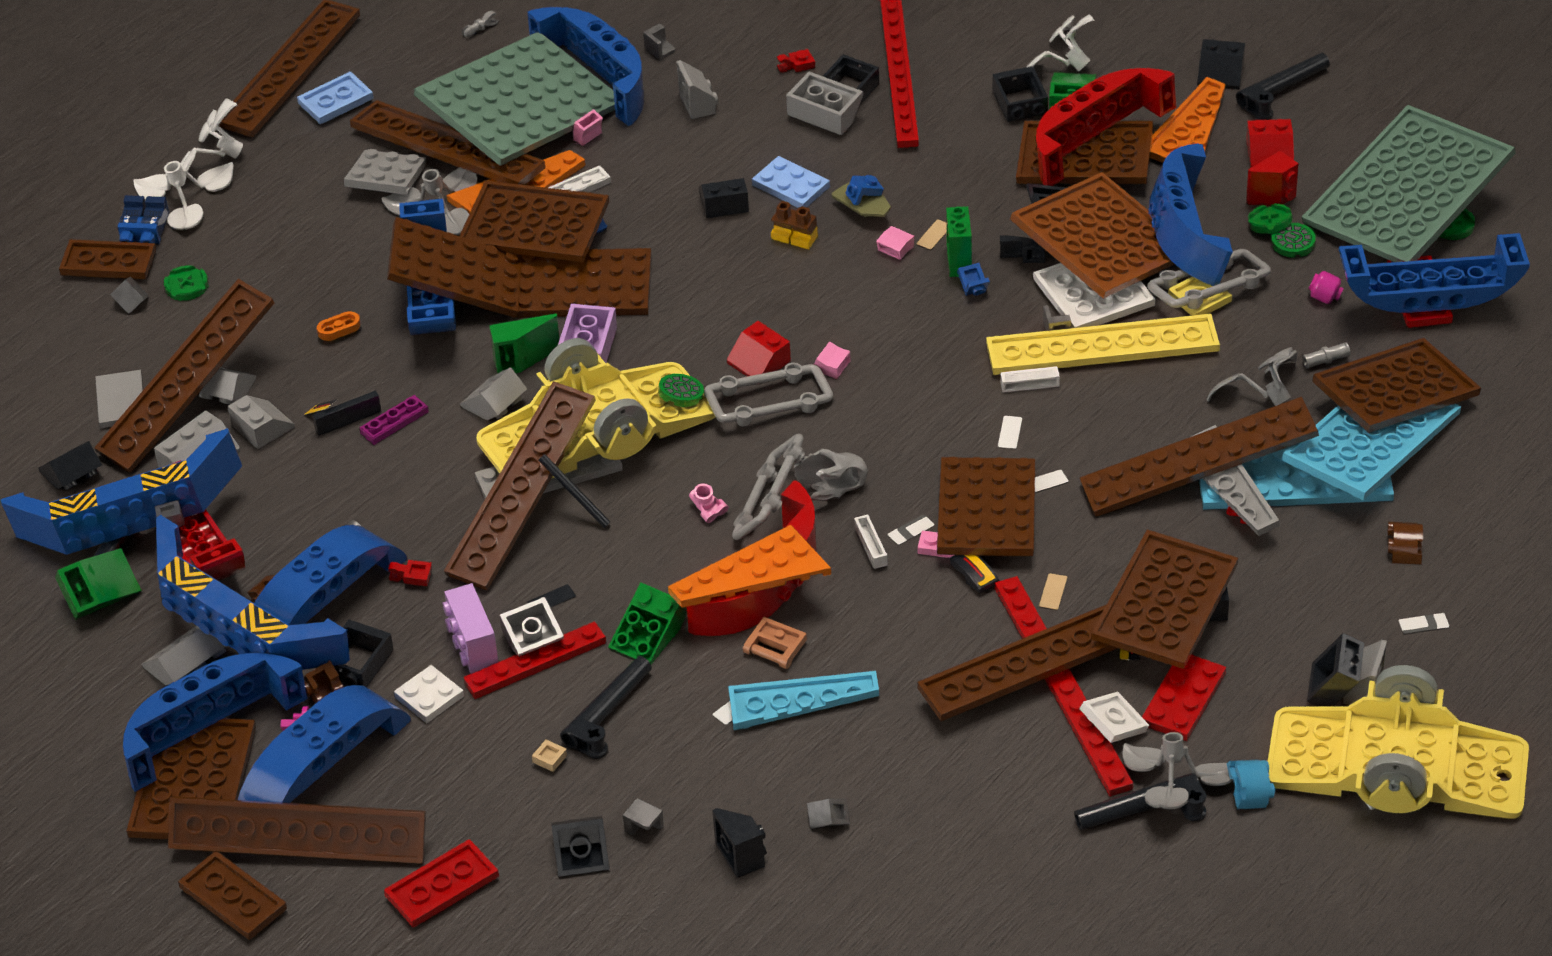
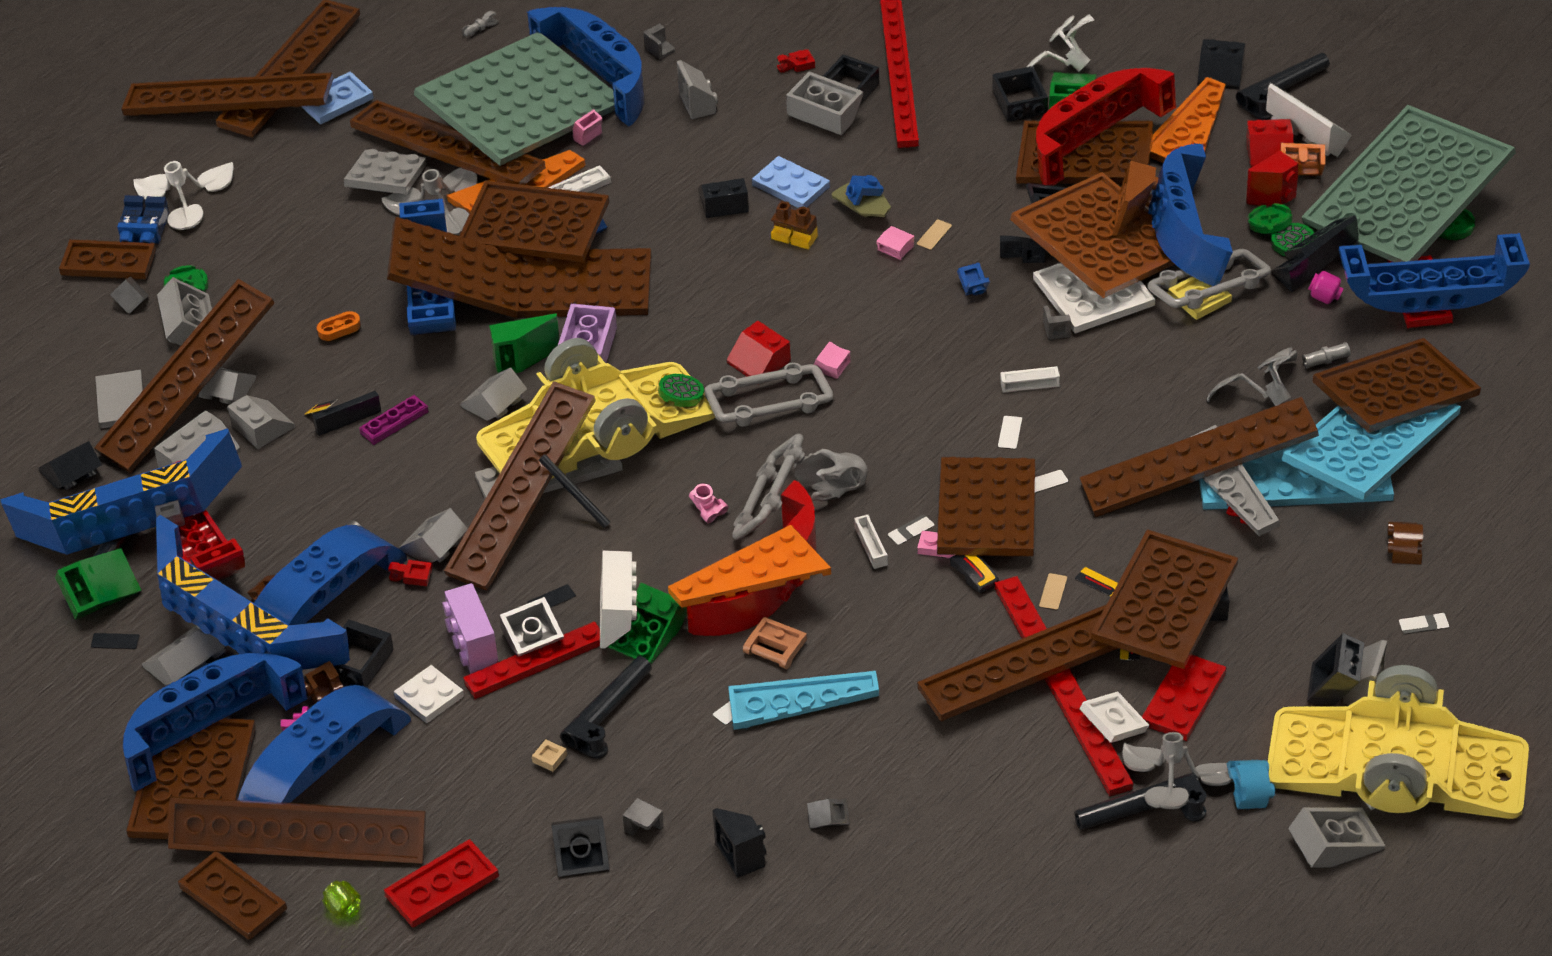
white plant [180,99,243,187] -> none
green window [946,206,972,277] -> none
light yellow plate [986,314,1220,375] -> none
none -> black sticker [91,633,140,649]
none -> reddish brown plate [121,72,334,116]
none -> light grey slope [157,277,212,345]
none -> clear neon green head [323,880,361,919]
none -> light grey slope [399,508,468,563]
none -> white slope [600,551,637,648]
none -> sticker [1075,567,1118,596]
none -> dark orange slope [1113,161,1158,236]
none -> white slope [1266,83,1352,157]
none -> black slope [1271,215,1359,292]
none -> orange window [1280,143,1325,176]
none -> light grey slope [1288,808,1386,867]

